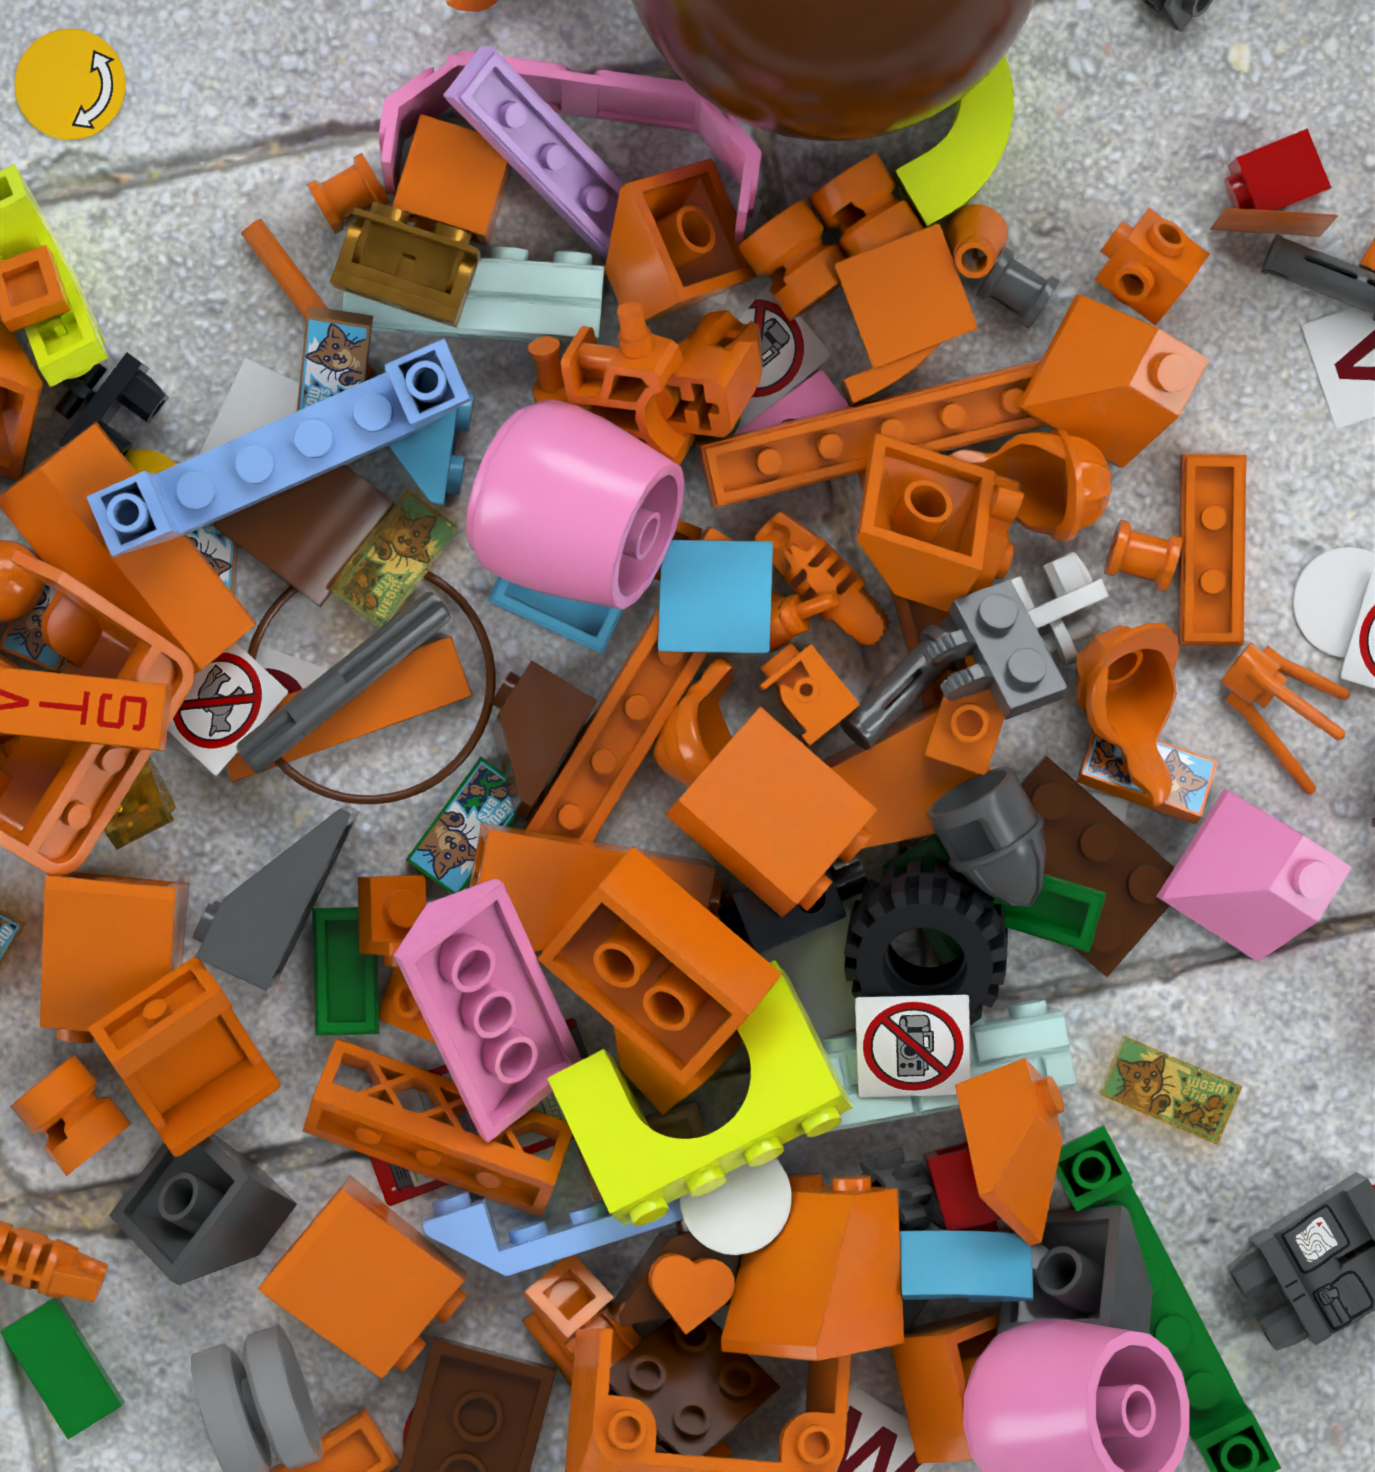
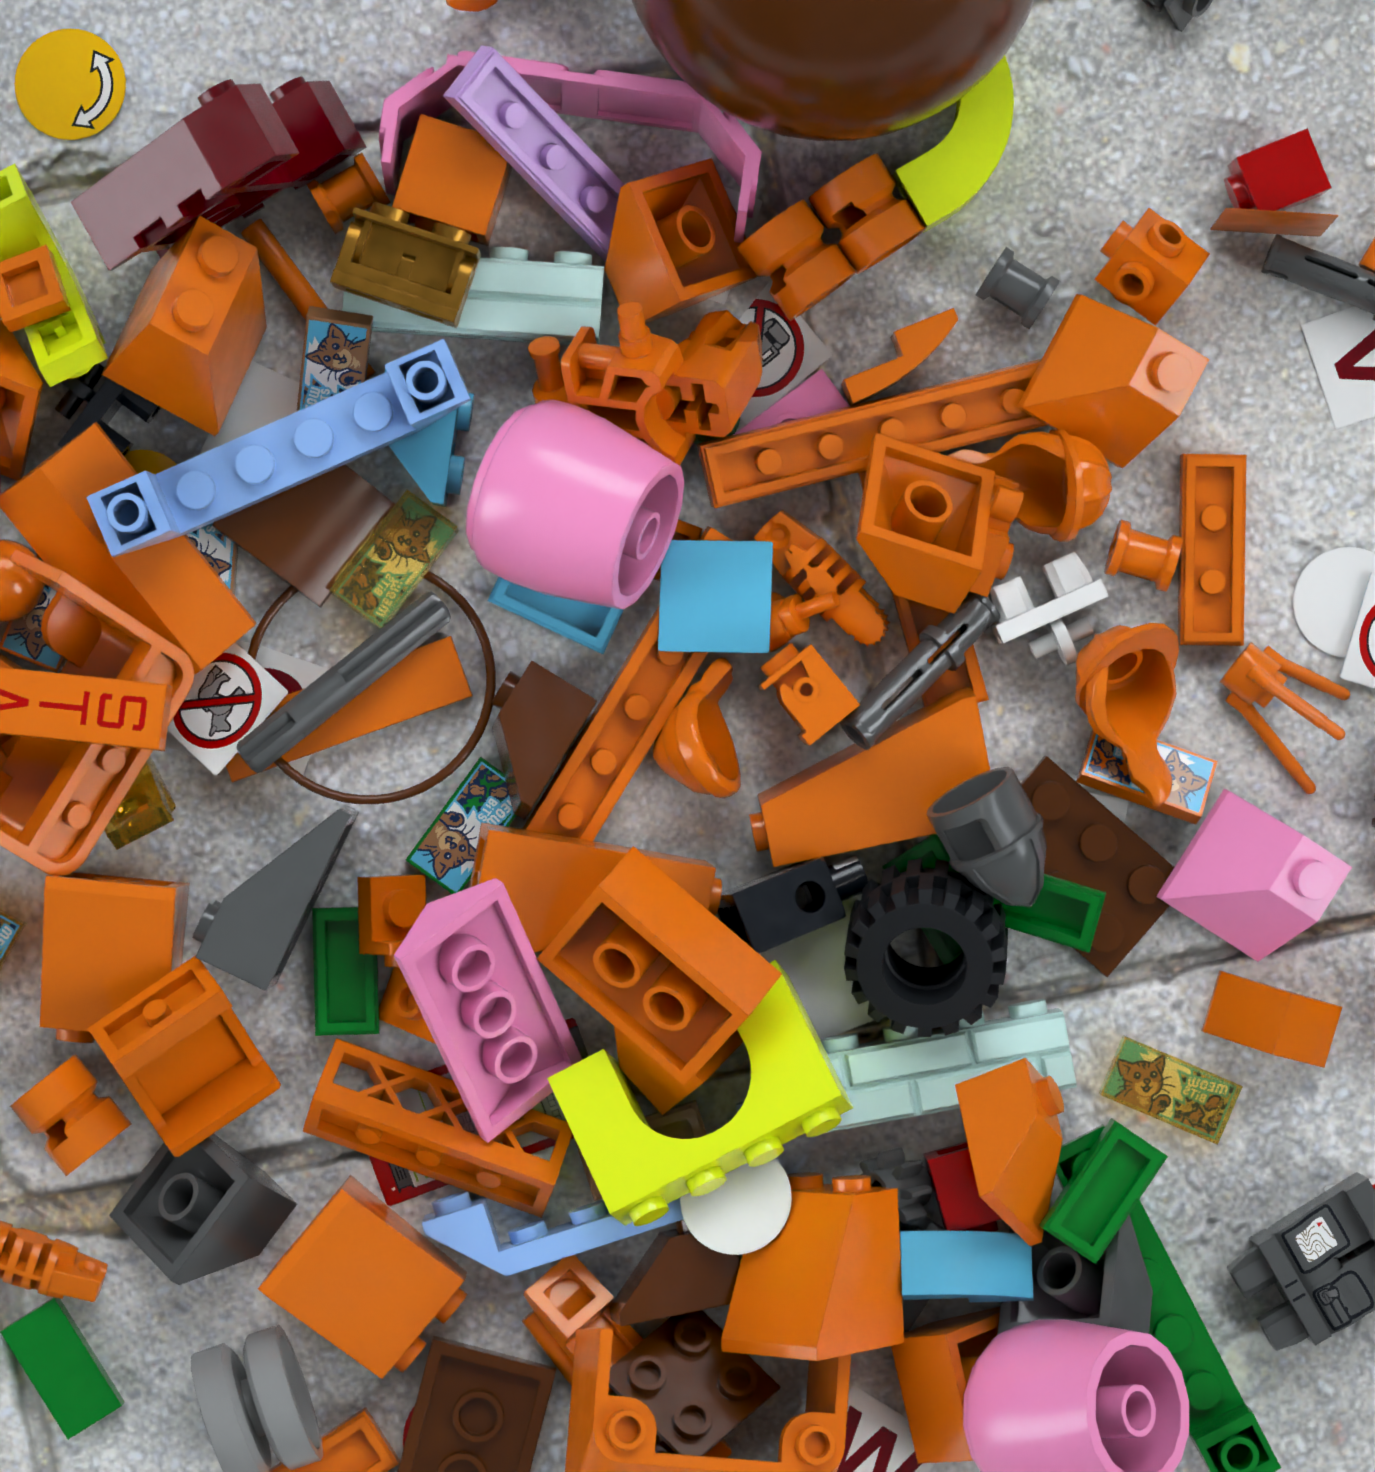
orange tile [648,1253,735,1334] -> none
orange brick [665,706,878,918] -> none
orange sticker [835,224,977,368] -> none
sticker [855,995,971,1097] -> none
hinge [923,579,1068,720] -> none
orange bracket [924,670,1004,775] -> none
orange cone [944,204,1008,279] -> none
none -> dark red wedge [71,76,367,271]
none -> orange slope [101,216,267,436]
none -> green tile [1039,1118,1168,1264]
none -> orange slope [1201,970,1342,1068]

